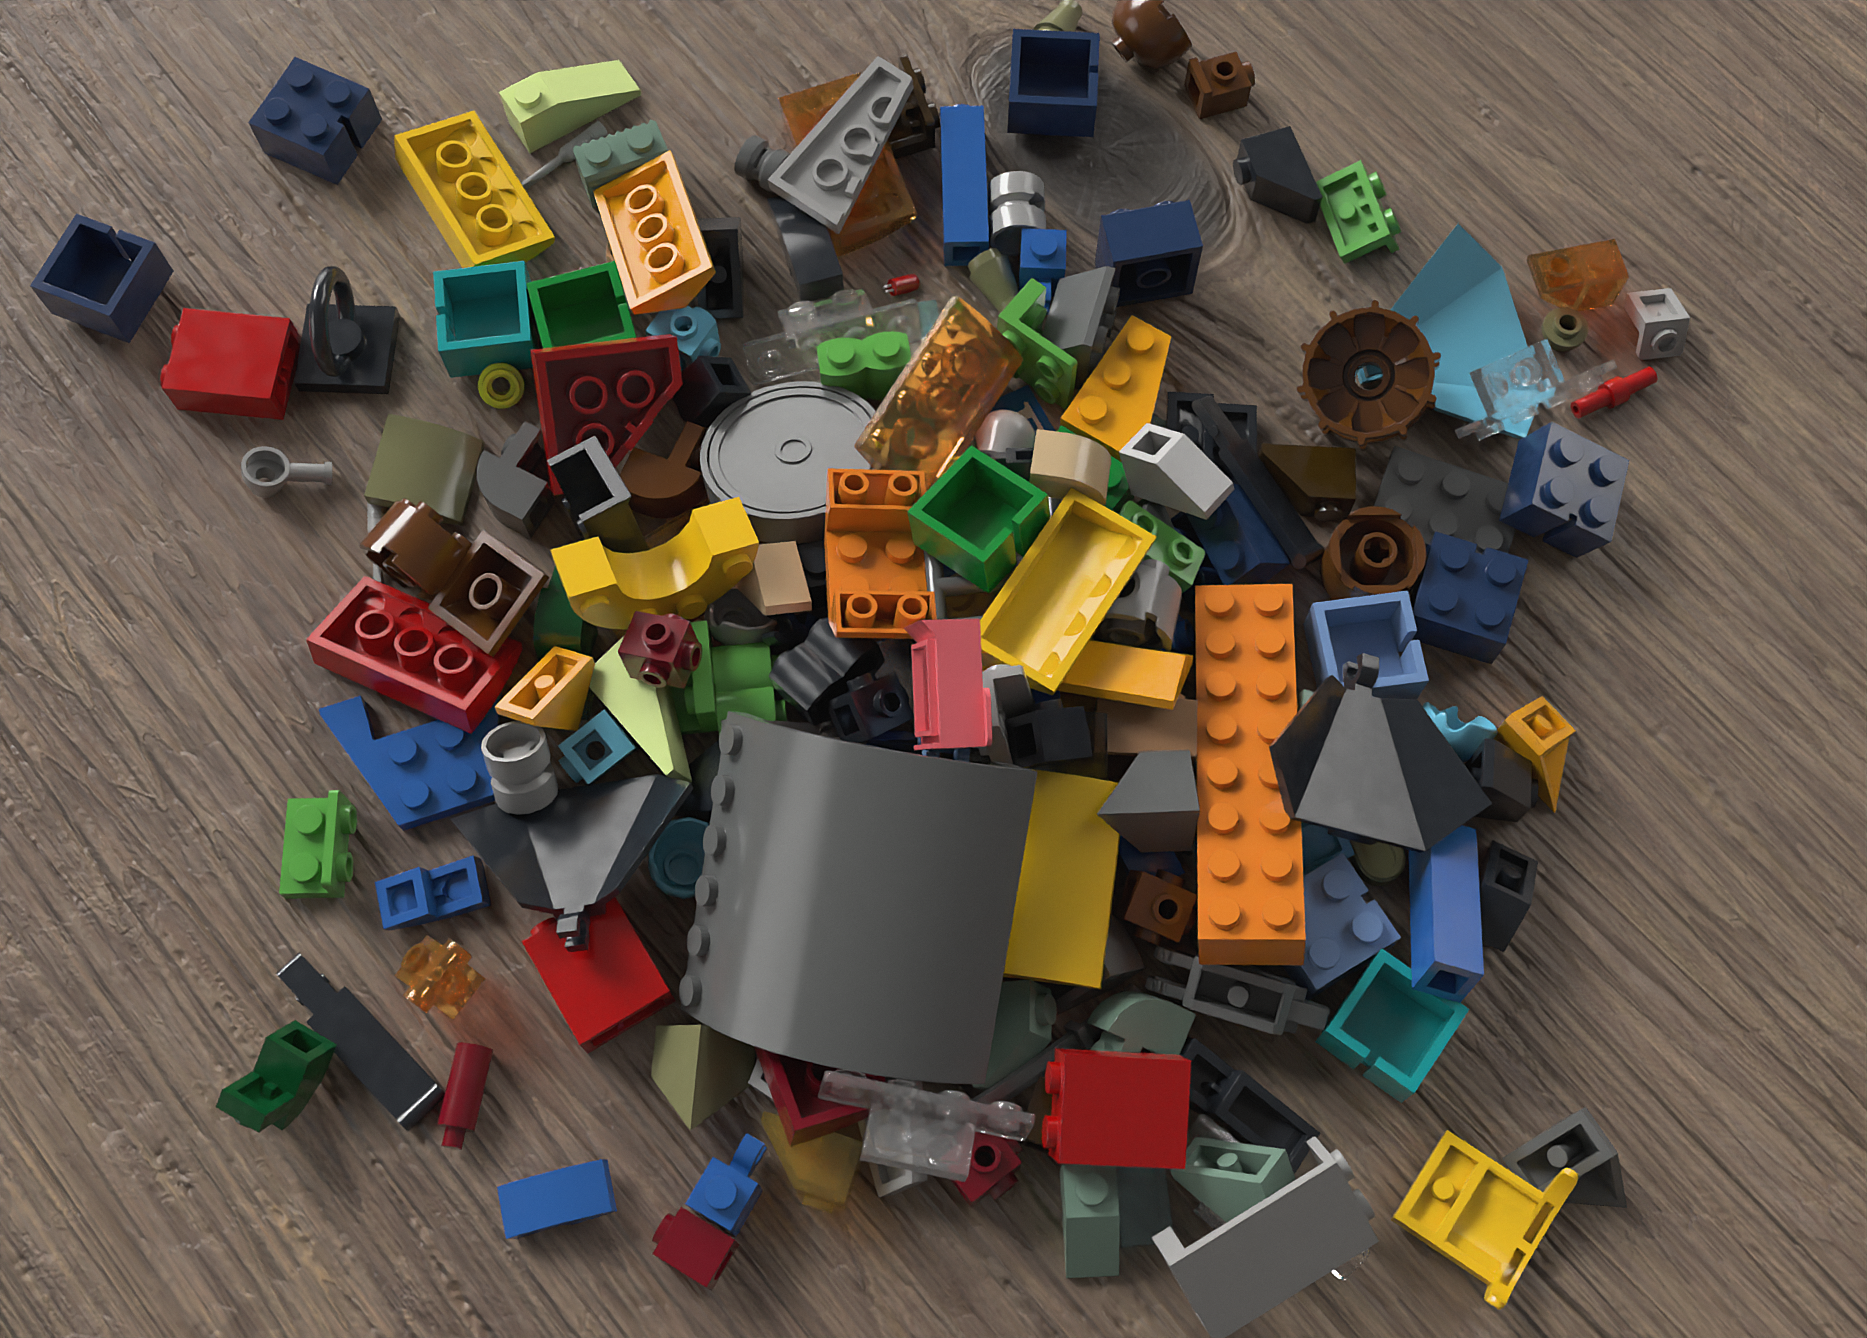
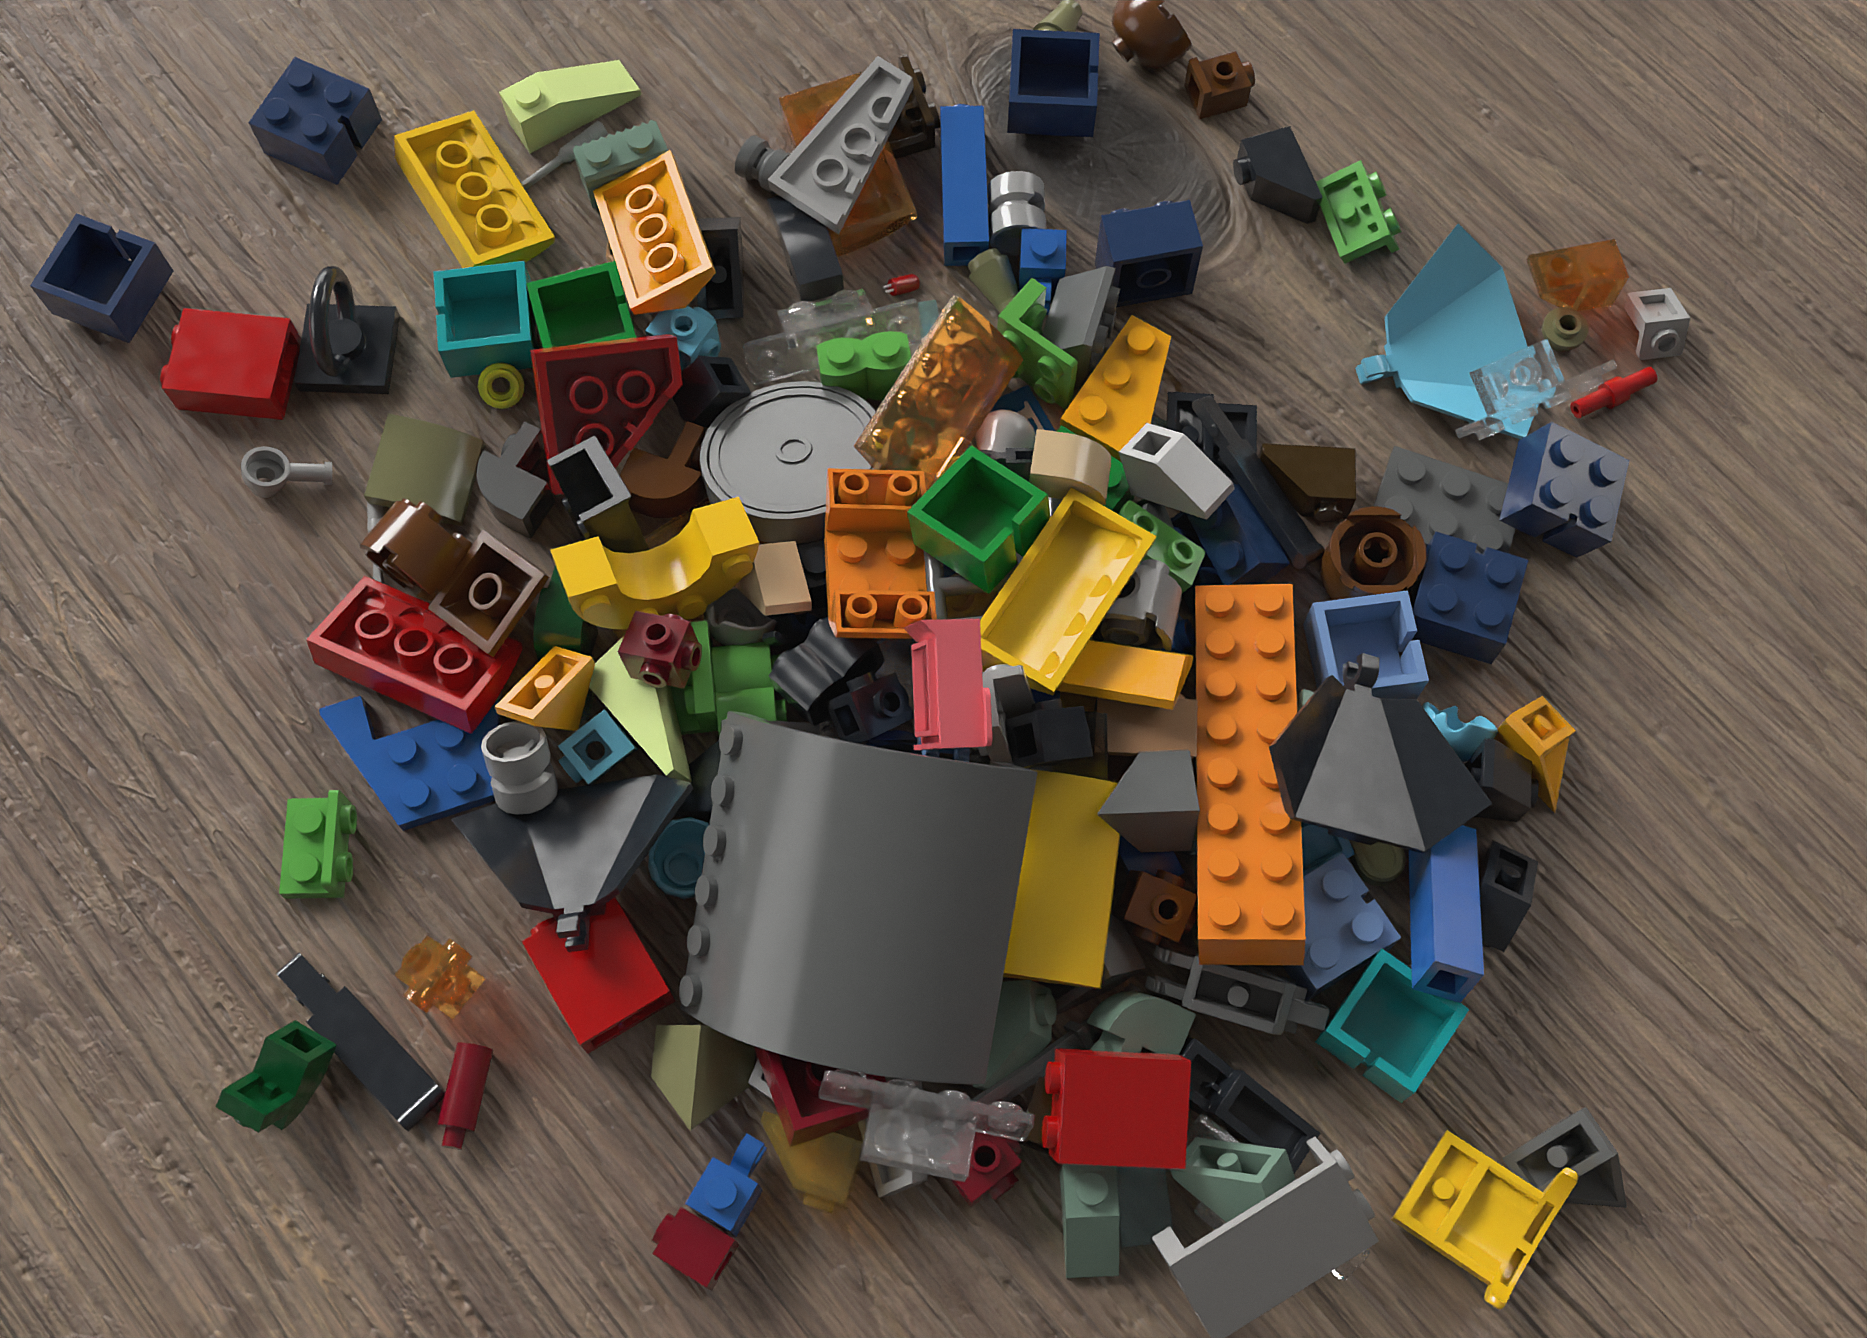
blue slope [375,855,491,931] -> none
blue slope [497,1159,617,1239] -> none
reddish brown piece [1297,300,1441,451] -> none

